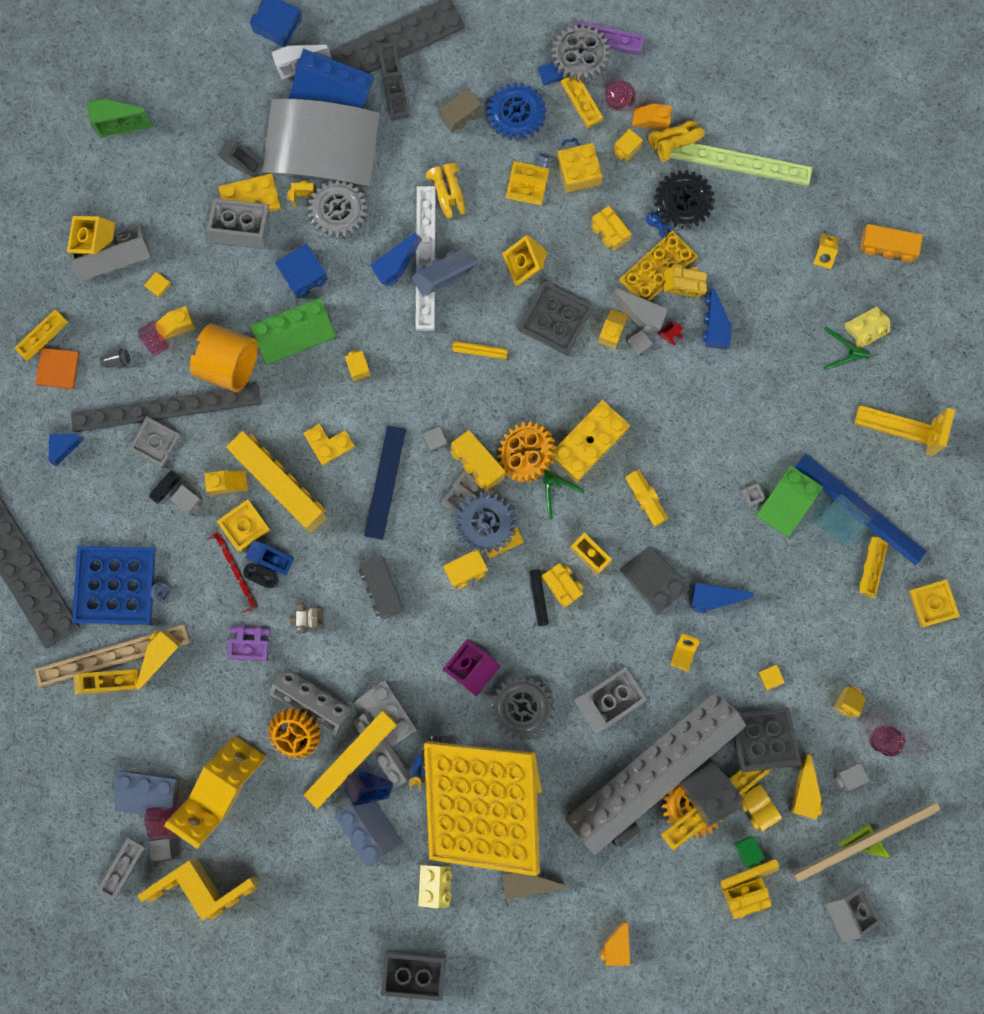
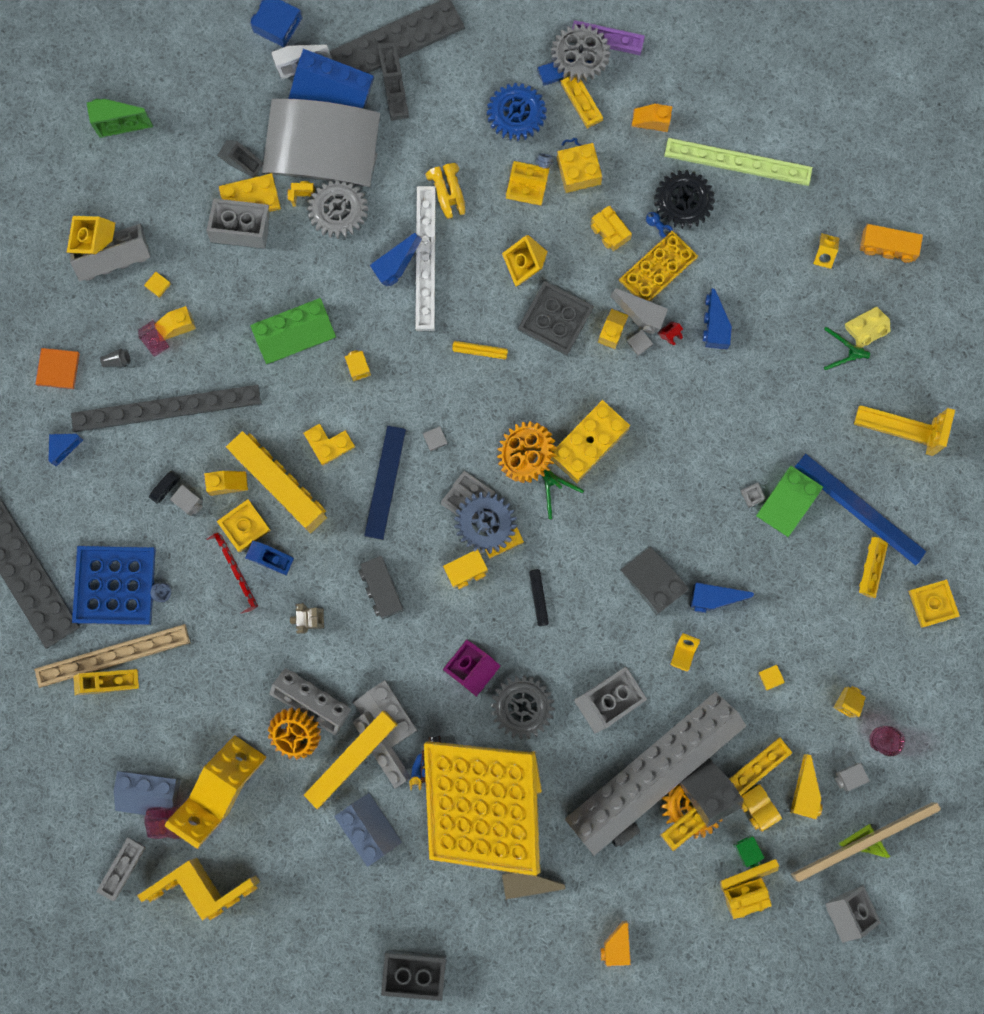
yellow plate [14,309,69,361] -> none
light grey tile [128,416,181,468] -> none
yellow slope [136,628,181,690] -> none
light grey tile [150,838,173,861] -> none
light orange brick [190,323,258,393] -> none
medium lavender plate [227,625,270,661] -> none
black beam [243,563,279,589] -> none
blue piece [275,243,328,299] -> none
clear blue slope [344,772,393,806] -> none
sand blue slope [412,249,480,297] -> none
light yellow bracket [418,865,452,908] -> none
dark tan brick [439,88,482,133] -> none
yellow brick [450,430,506,491] -> none
yellow brick [541,562,584,609] -> none
yellow brick [570,532,612,576] -> none
clear pink helmet [605,80,636,111] -> none
yellow brick [613,128,643,162] -> none
yellow piece [625,469,669,527] -> none
yellow piece [648,121,705,162] -> none
yellow brick [664,264,707,298] -> none
dark grey plate [734,707,802,773] -> none
clear light blue plate [815,494,871,547] -> none

